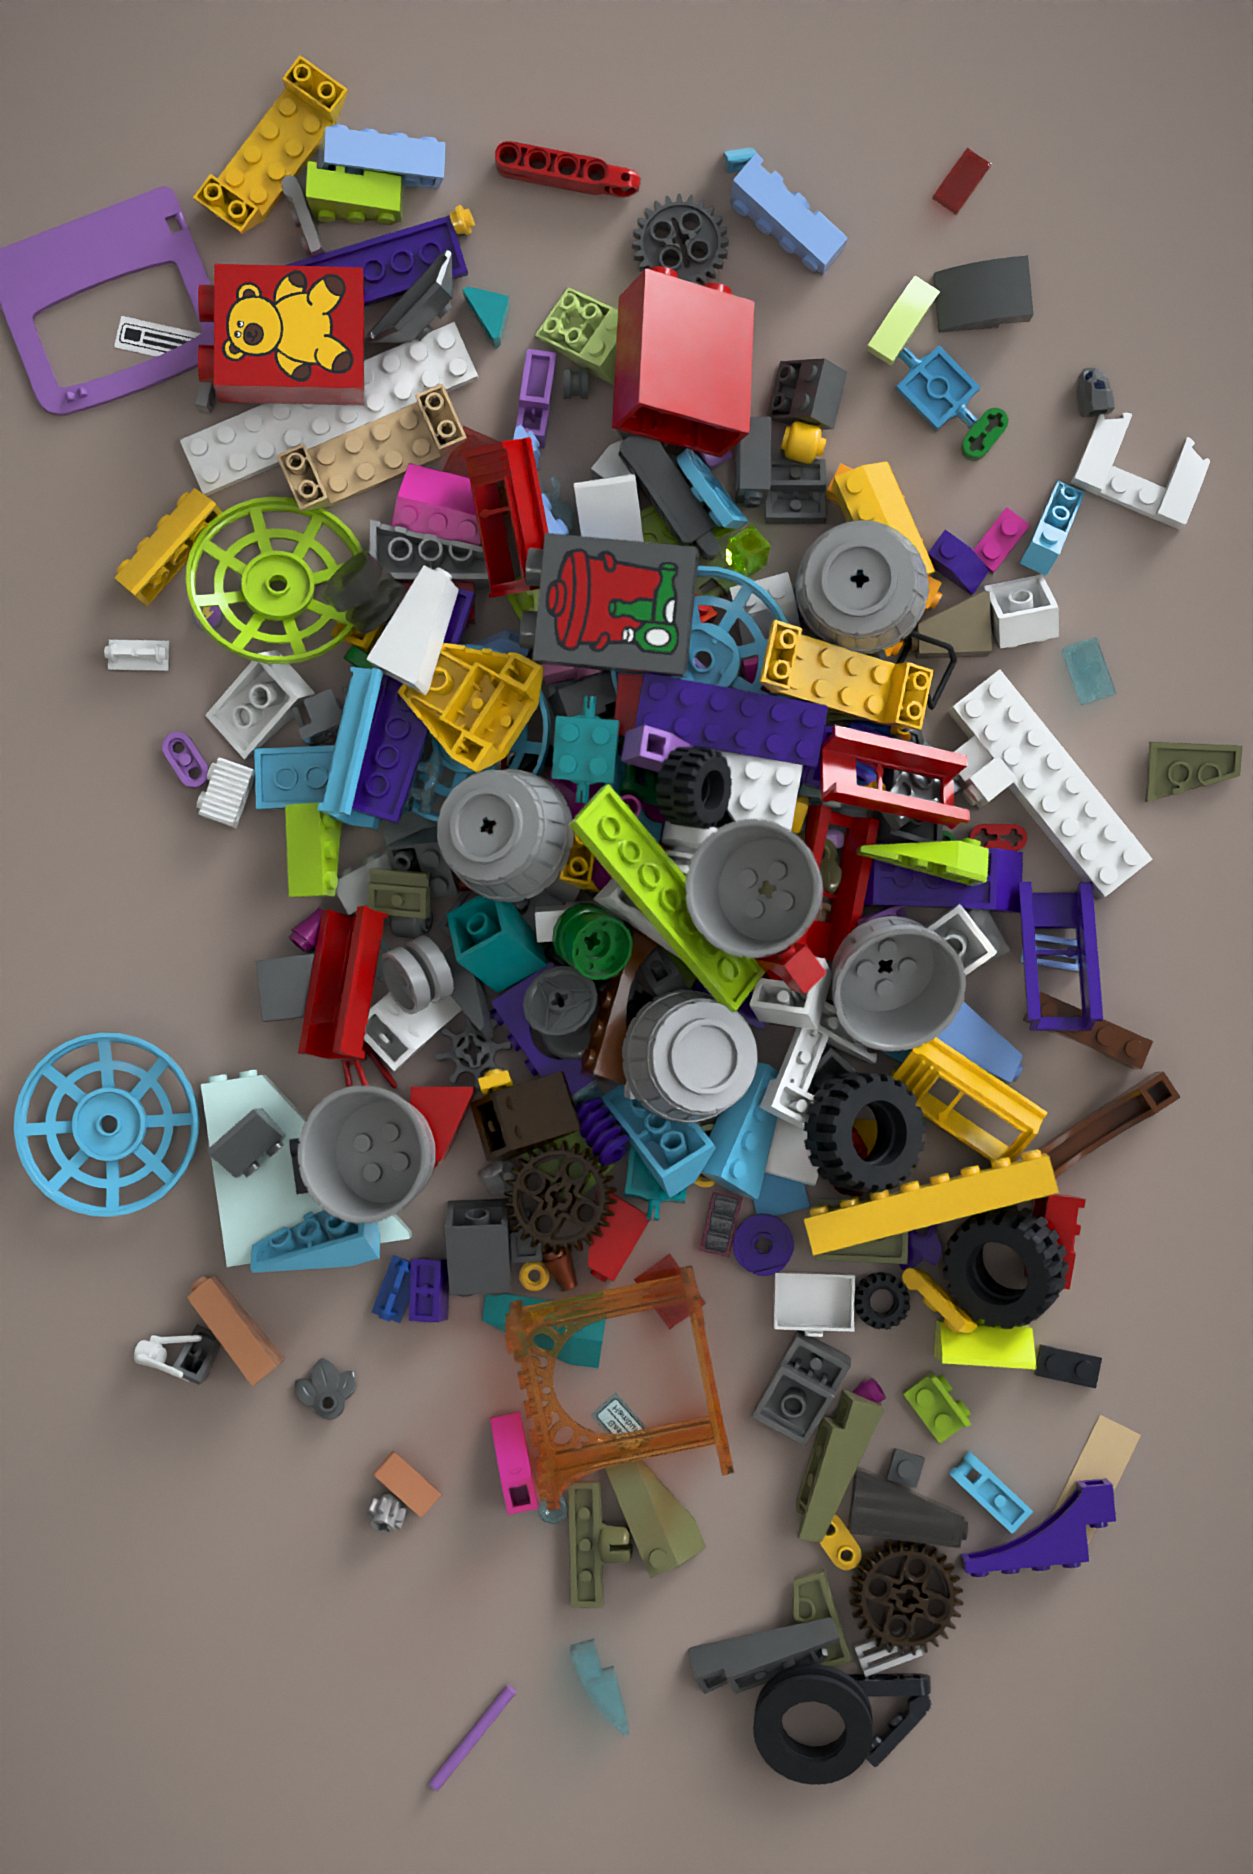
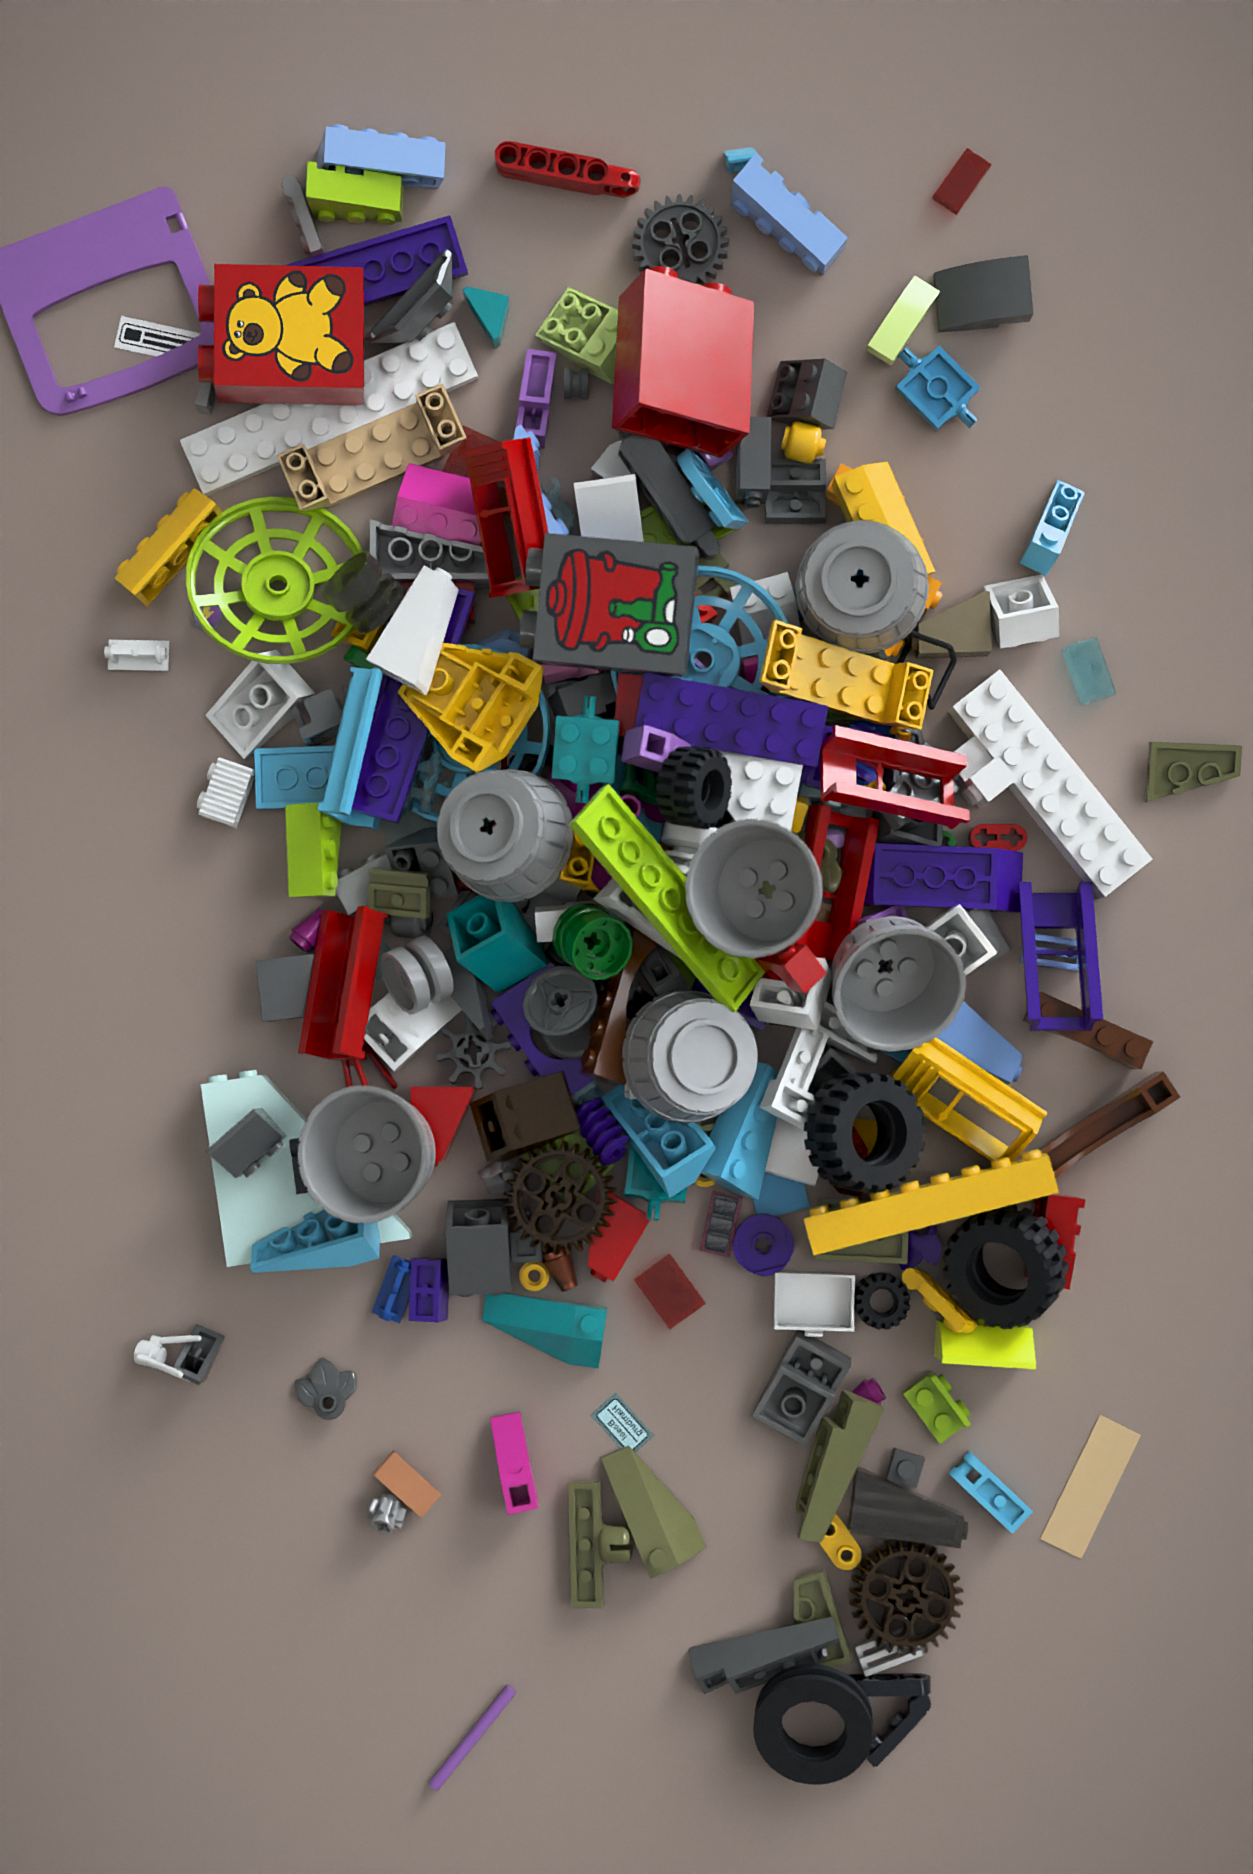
medium azure dish [14,1033,199,1217] -> none
medium lavender plate [162,732,209,788] -> none
nougat slope [187,1275,285,1386] -> none
yellow slope [193,55,349,234] -> none
yellow plate [450,205,475,235] -> none
yellow plate [478,1069,515,1096] -> none
clear orange arch [505,1265,734,1511] -> none
clear light blue tile [538,1492,568,1524] -> none
clear light blue slope [570,1639,630,1736] -> none
clear neon green brick [725,525,771,577] -> none
lime wedge [856,837,989,887] -> none
dark purple slope [928,529,990,596] -> none
green beam [961,408,1009,461] -> none
dark purple arch [961,1478,1116,1577] -> none
dark pink plate [973,507,1030,574] -> none
black plate [1034,1344,1102,1388] -> none
white wedge [1070,413,1210,530] -> none
dark grey rock [1077,368,1115,418] -> none

